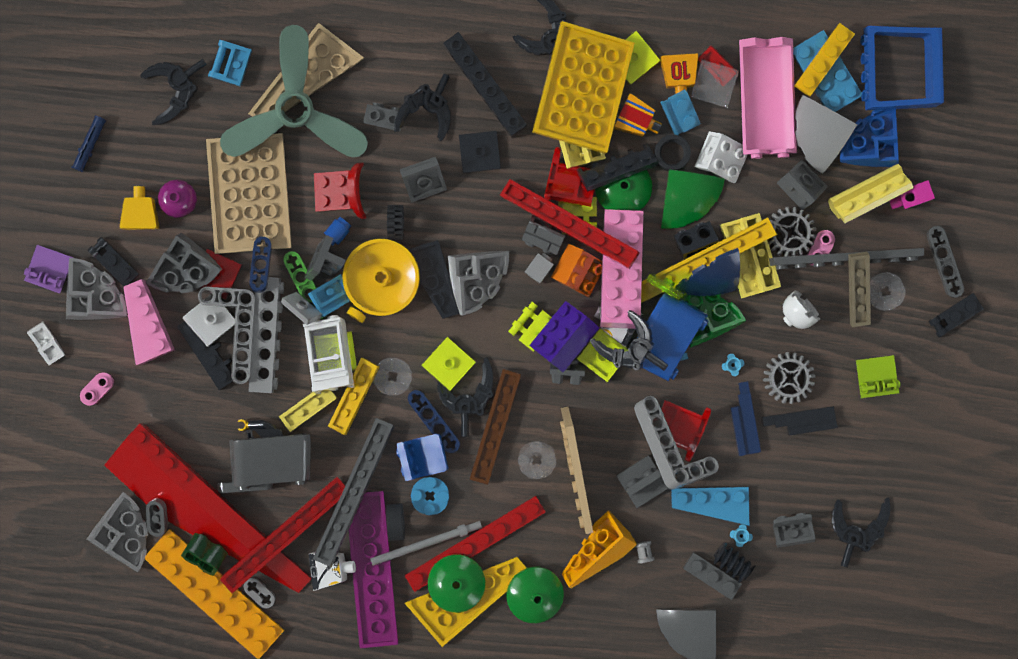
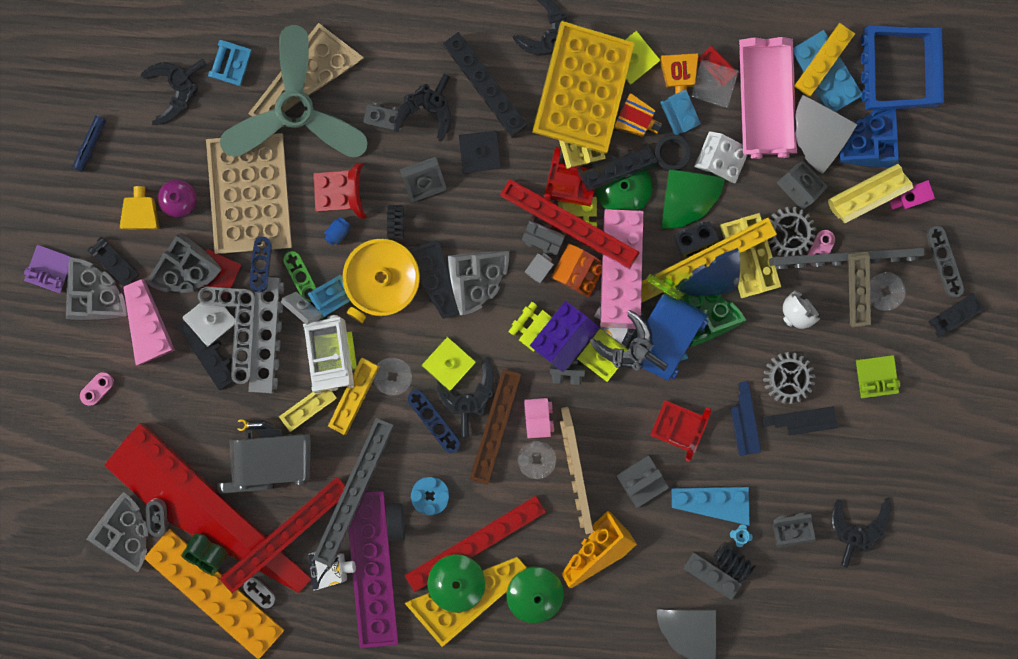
white slope [27,321,65,365] -> none
dark grey bracket [304,235,345,281] -> none
light grey bar [370,521,482,565] -> none
bracket [396,434,448,481] -> none
light grey beam [634,396,719,489] -> none
light grey bush [635,541,655,563] -> none
medium azure plate [722,354,744,376] -> none
none -> bright pink brick [524,398,554,438]

